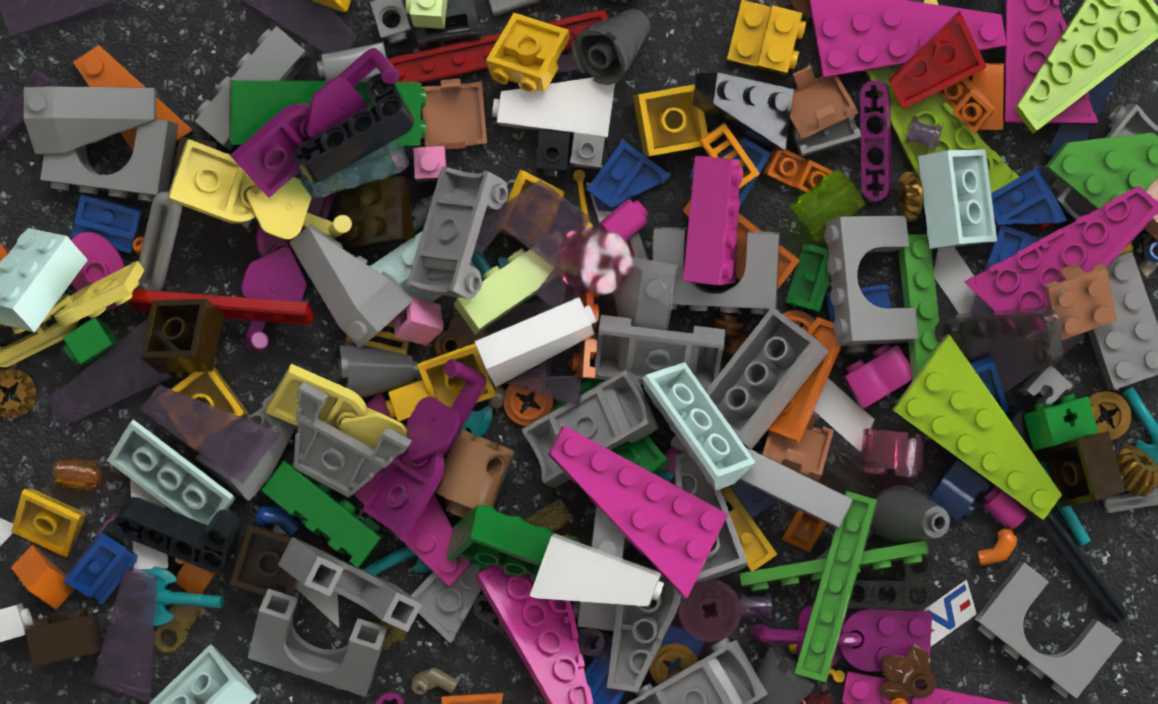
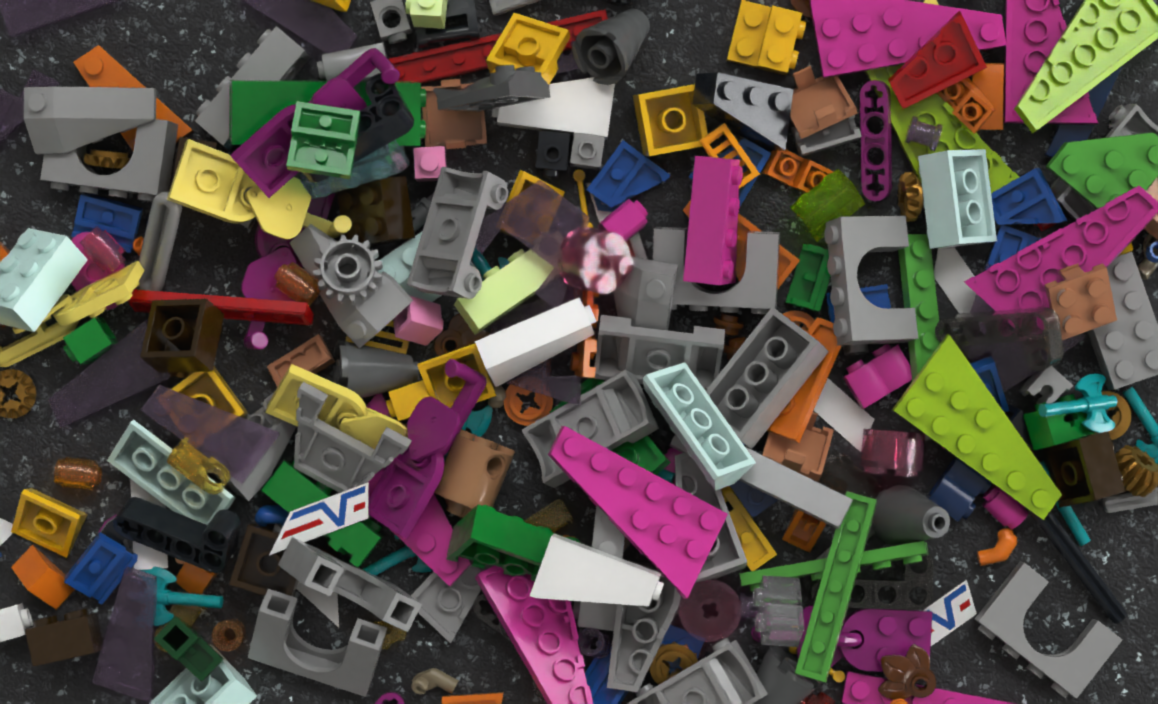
none -> clear pink brick [80,226,126,272]
none -> pearl gold gear [84,150,131,169]
none -> dark green brick [154,616,224,682]
none -> clear yellow piece [167,437,230,494]
none -> clear orange brick [212,618,246,652]
none -> nougat plate [267,334,335,387]
none -> white sticker [269,482,369,555]
none -> clear orange brick [274,262,321,306]
none -> green slope [286,101,361,179]
none -> light grey gear [313,235,383,305]
none -> dark grey slope [433,65,550,112]
none -> clear piece [753,575,804,647]
none -> teal piece [1038,374,1118,433]

